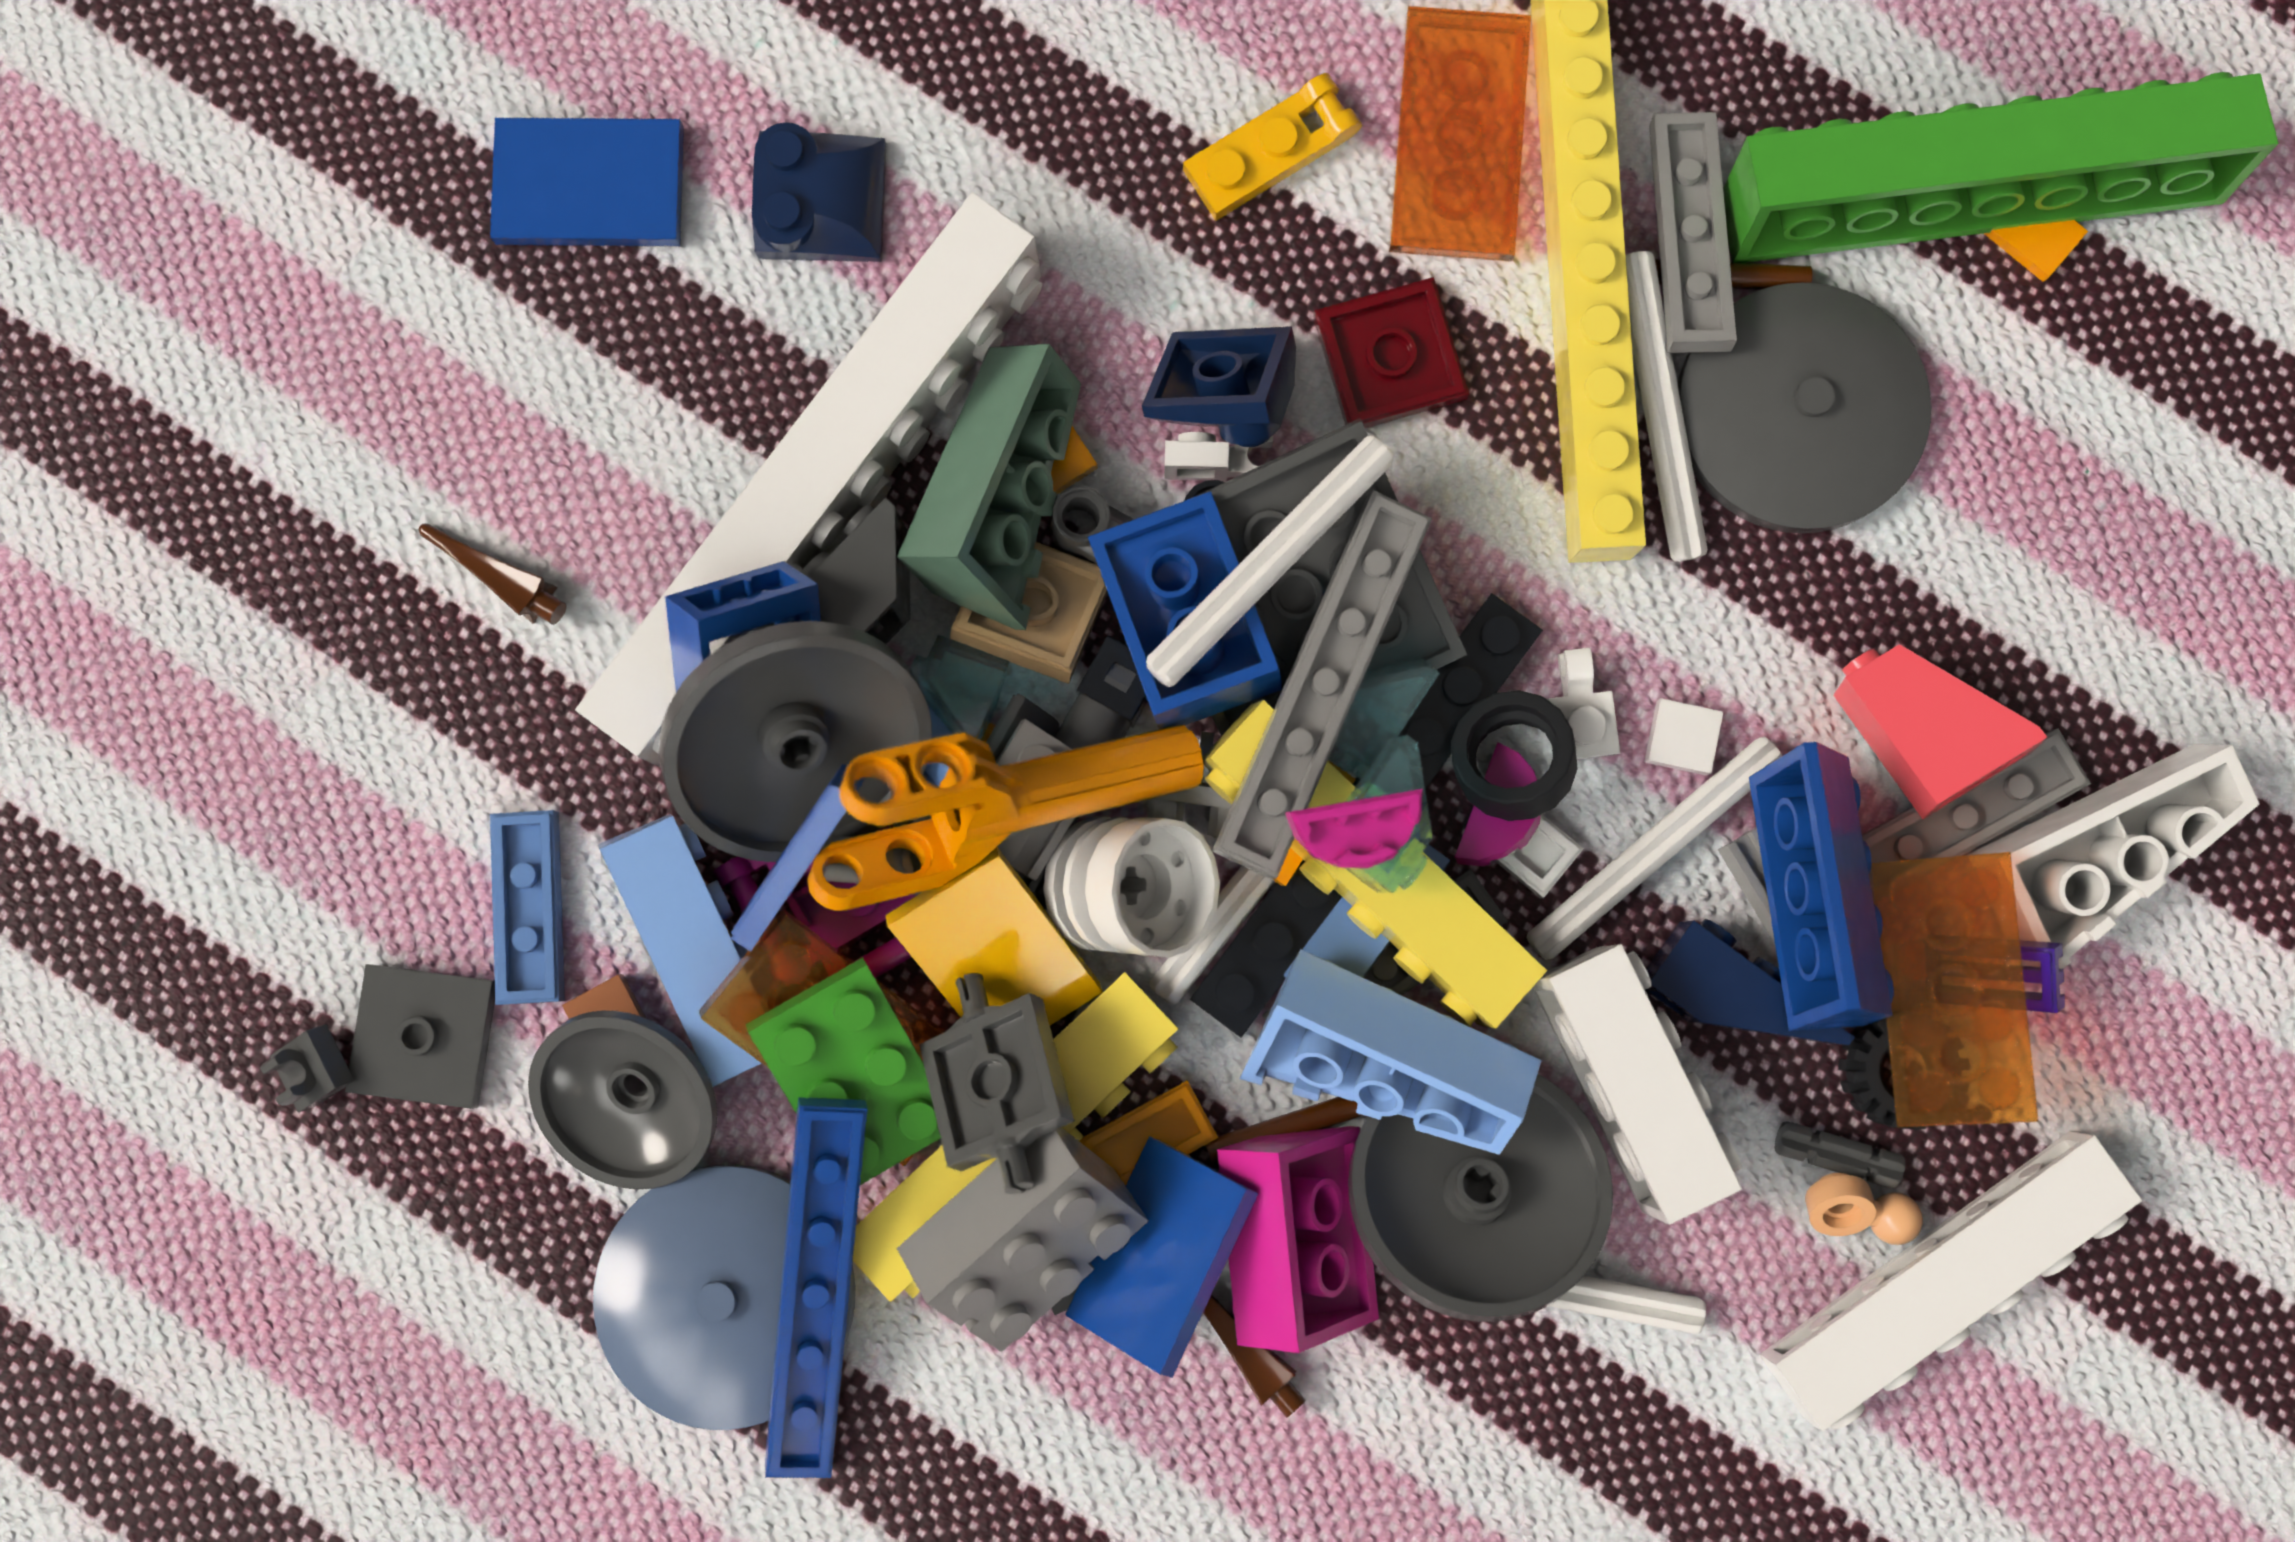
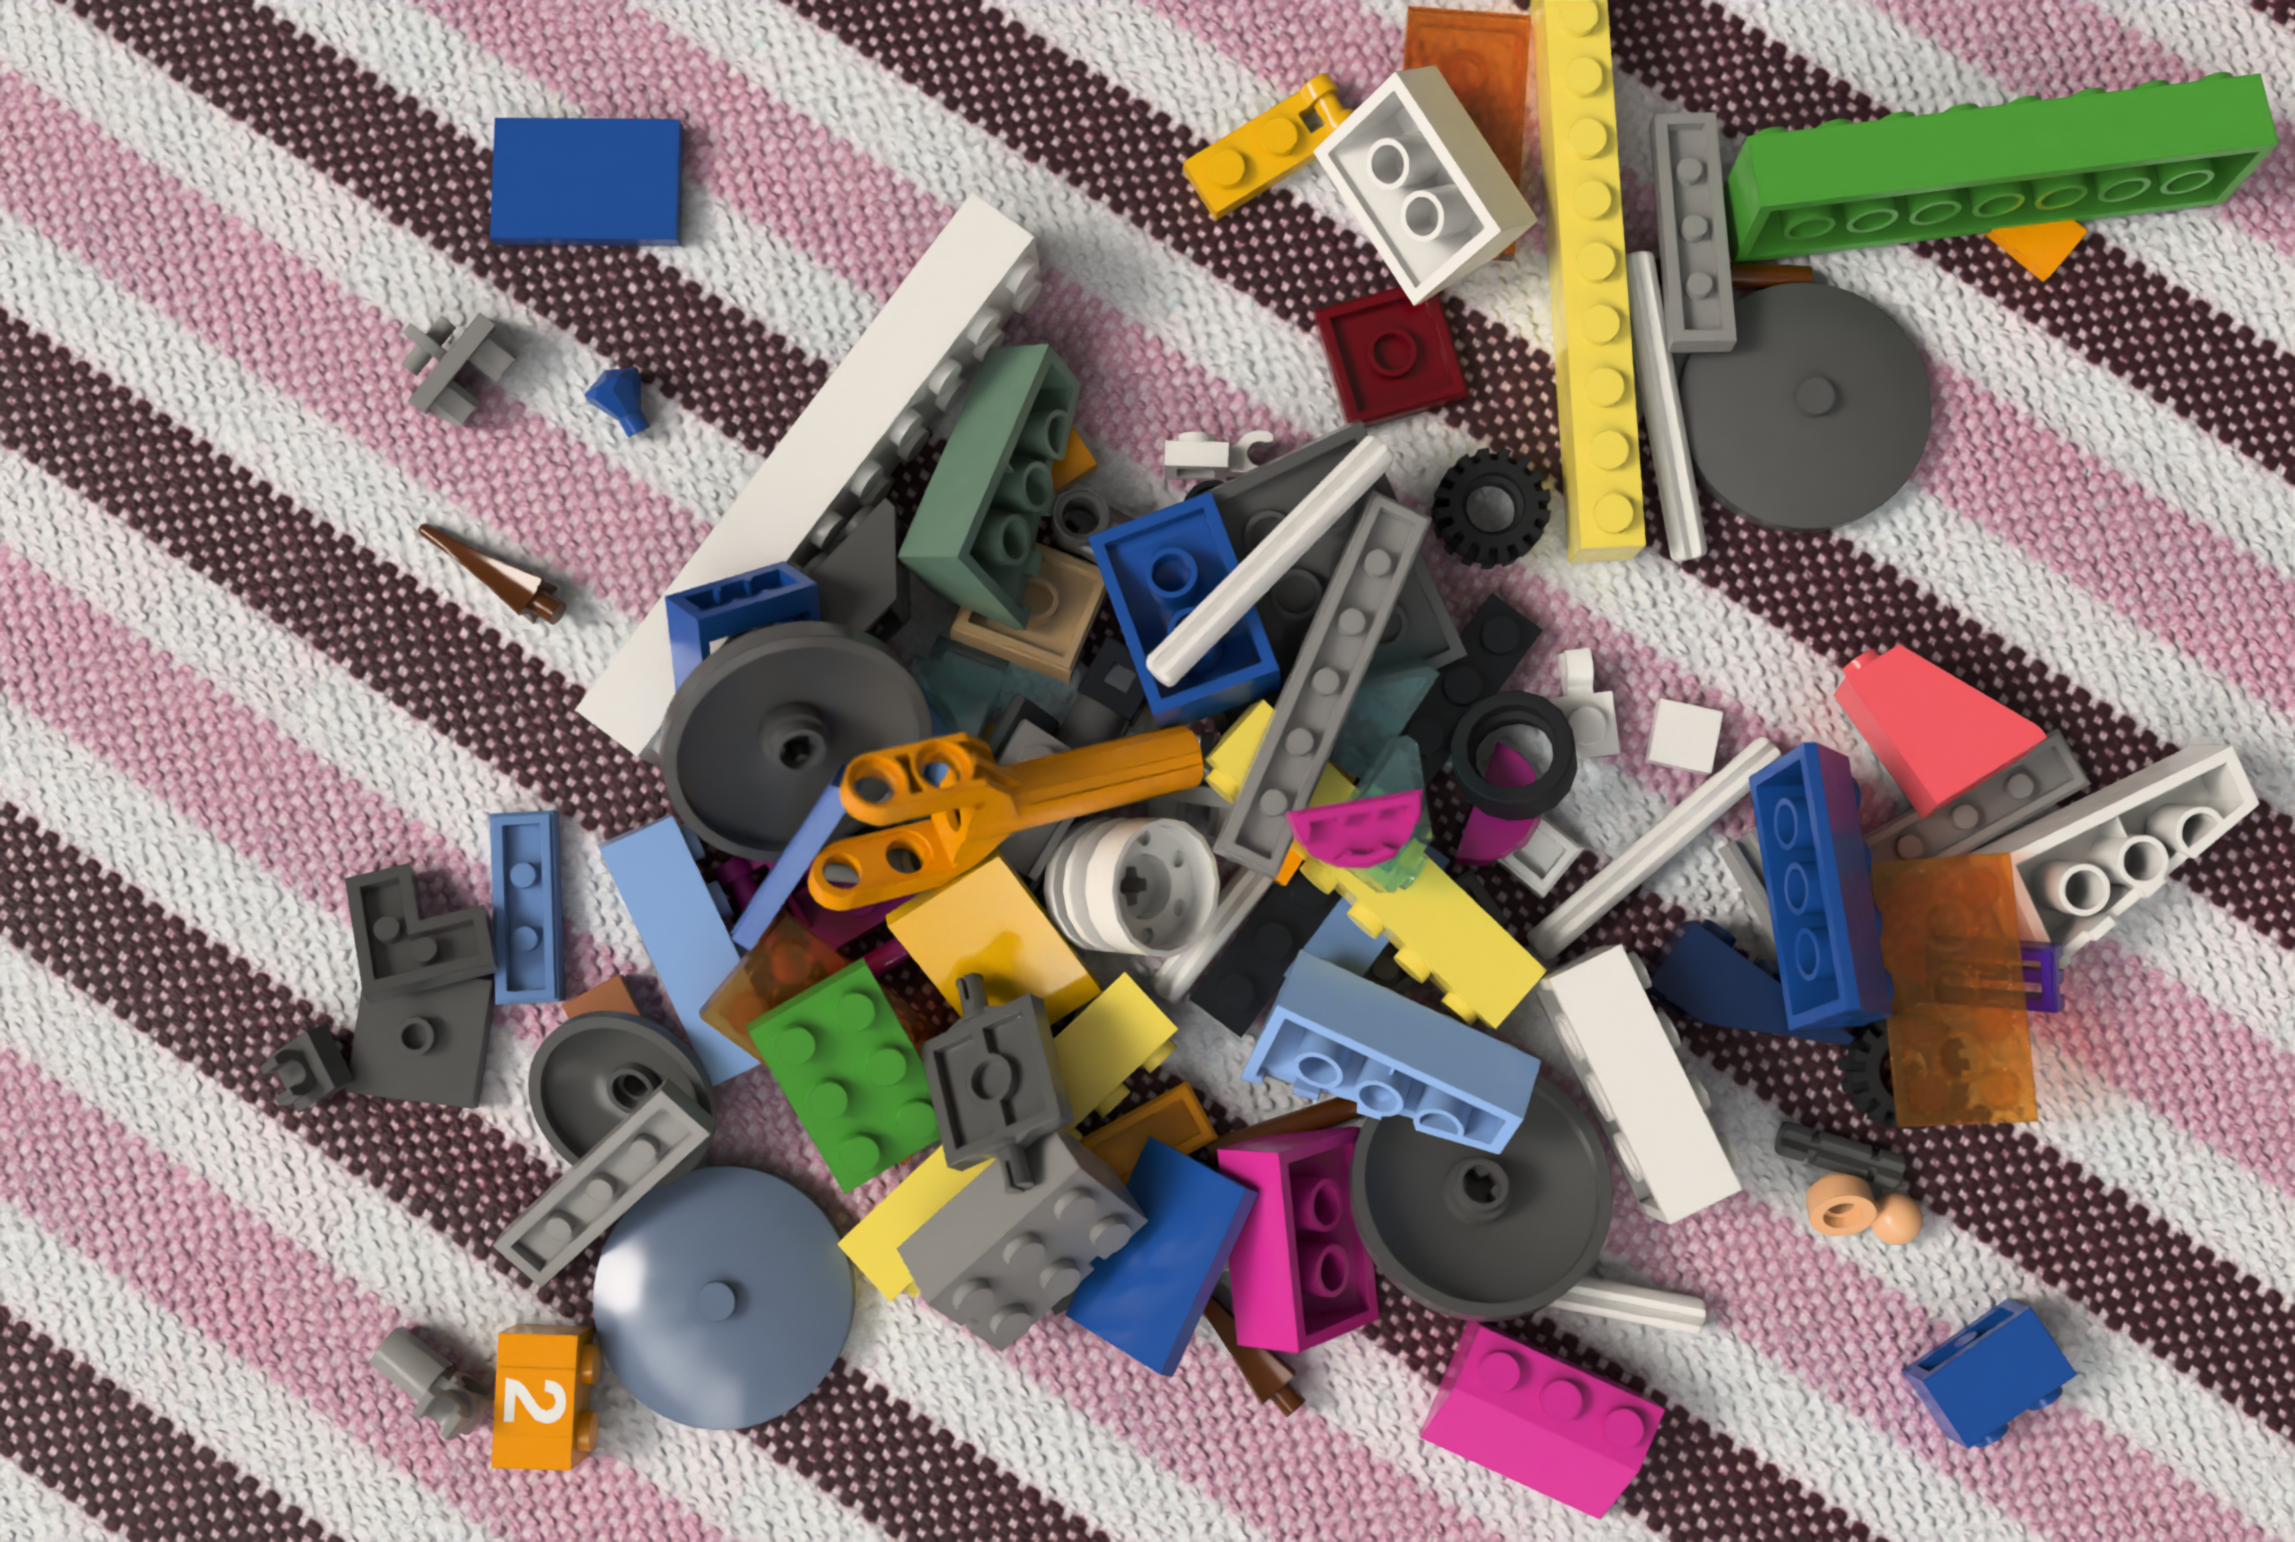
dark blue slope [752,122,886,262] -> none
blue tile [765,1097,867,1478] -> none
dark blue slope [1142,326,1296,447] -> none
white brick [1759,1131,2142,1431] -> none
none -> dark grey plate [345,863,500,1004]
none -> light grey bar [369,1326,495,1440]
none -> light grey hips [402,313,517,428]
none -> light orange brick [491,1324,602,1471]
none -> light grey plate [493,1078,717,1288]
none -> blue rock [584,367,650,438]
none -> white slope [1313,65,1538,306]
none -> dark pink slope [1419,1320,1665,1520]
none -> black tyre [1431,448,1551,569]
none -> blue brick [1901,1299,2077,1449]

